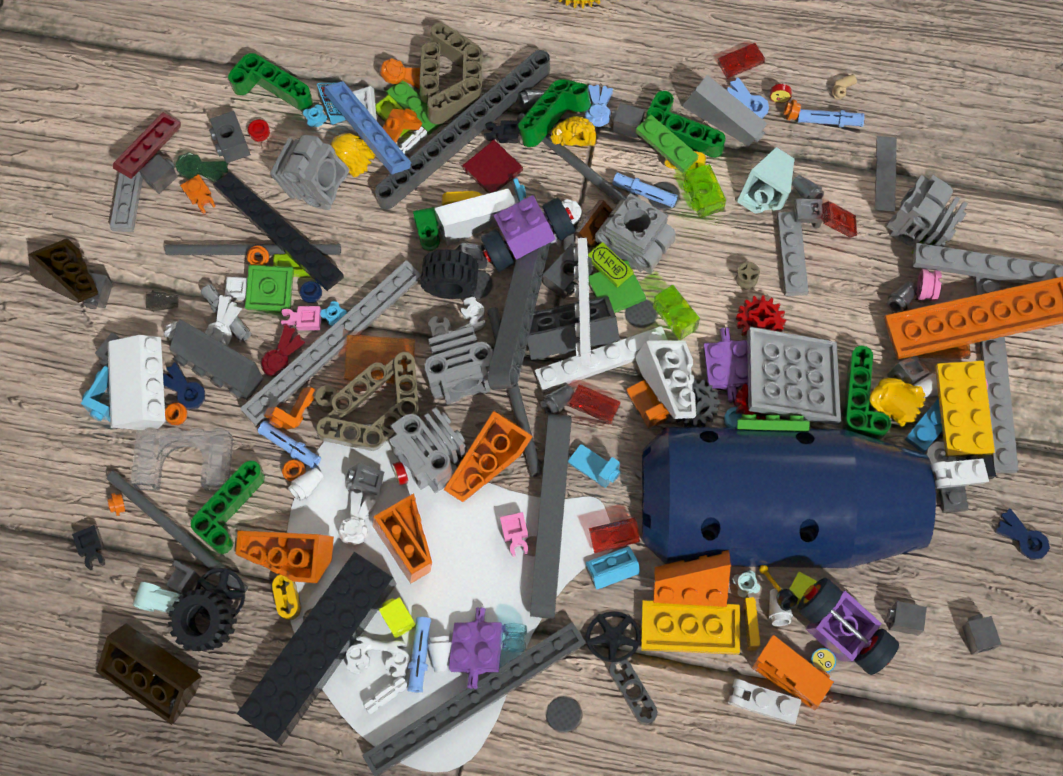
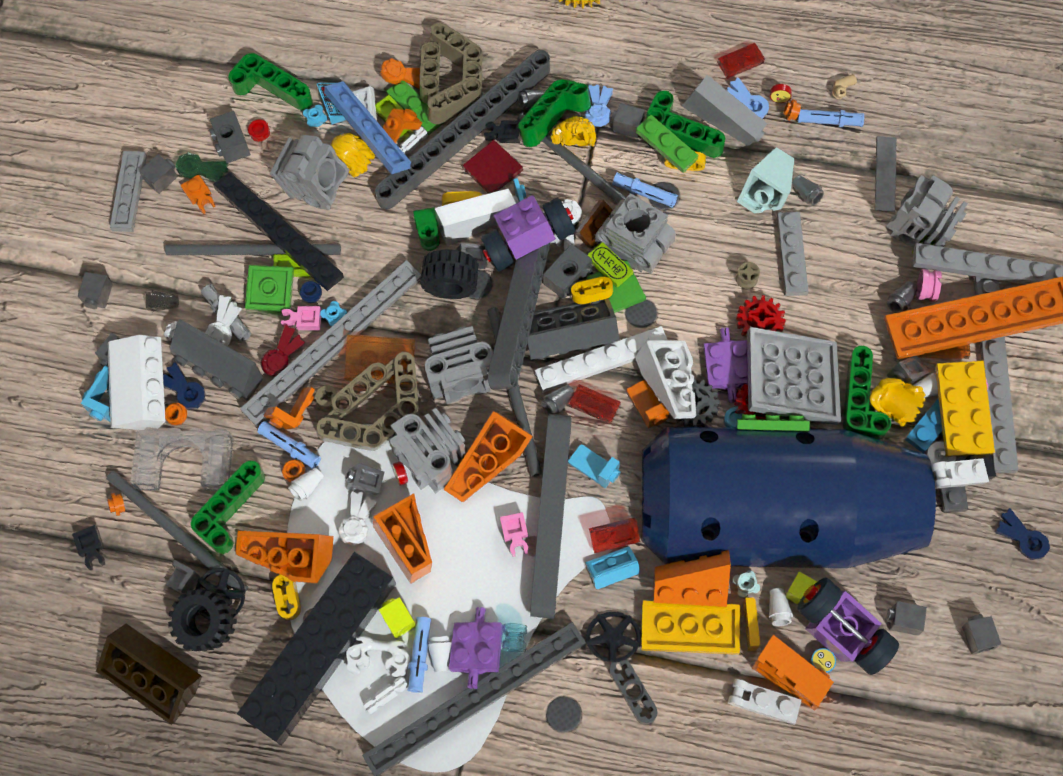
dark brown wedge [28,238,98,303] -> none
dark red plate [113,112,181,179] -> none
light aqua piece [133,582,182,613] -> none
white tile [224,277,248,301] -> none
orange plate [247,245,269,266] -> none
white helmet [428,297,486,336] -> none
white plate [574,238,591,366] -> none
clear neon green brick [653,285,700,340] -> none
clear neon green brick [682,164,726,218] -> none
black hinge [759,565,798,611] -> none
flat silver bracket [794,199,826,228] -> none
clear red plate [822,201,857,238] -> none
none -> yellow beam [571,277,613,304]

